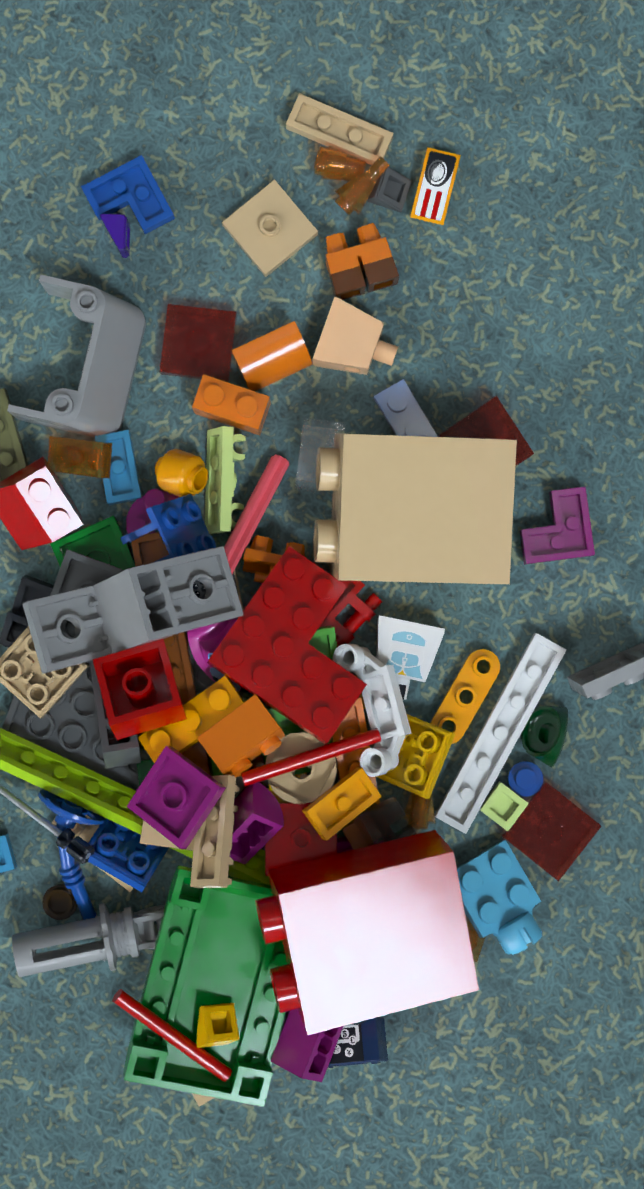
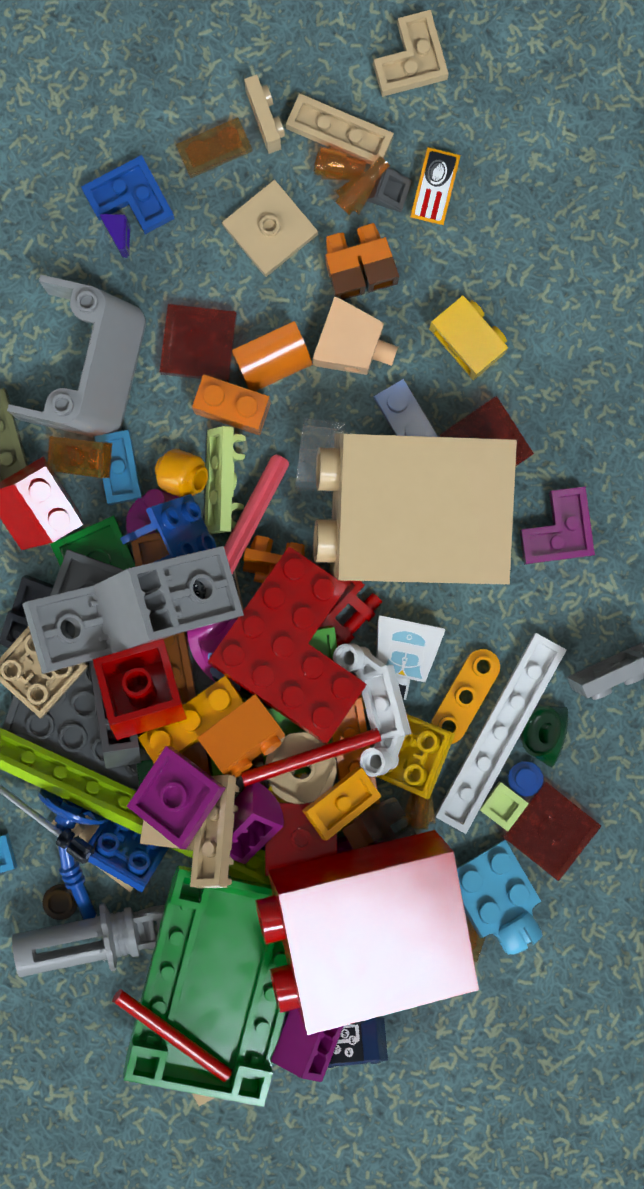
yellow slope [196,1003,240,1048] -> none
none -> clear orange plate [176,117,252,179]
none -> tan plate [244,75,285,154]
none -> tan plate [373,10,449,97]
none -> yellow brick [429,295,508,381]

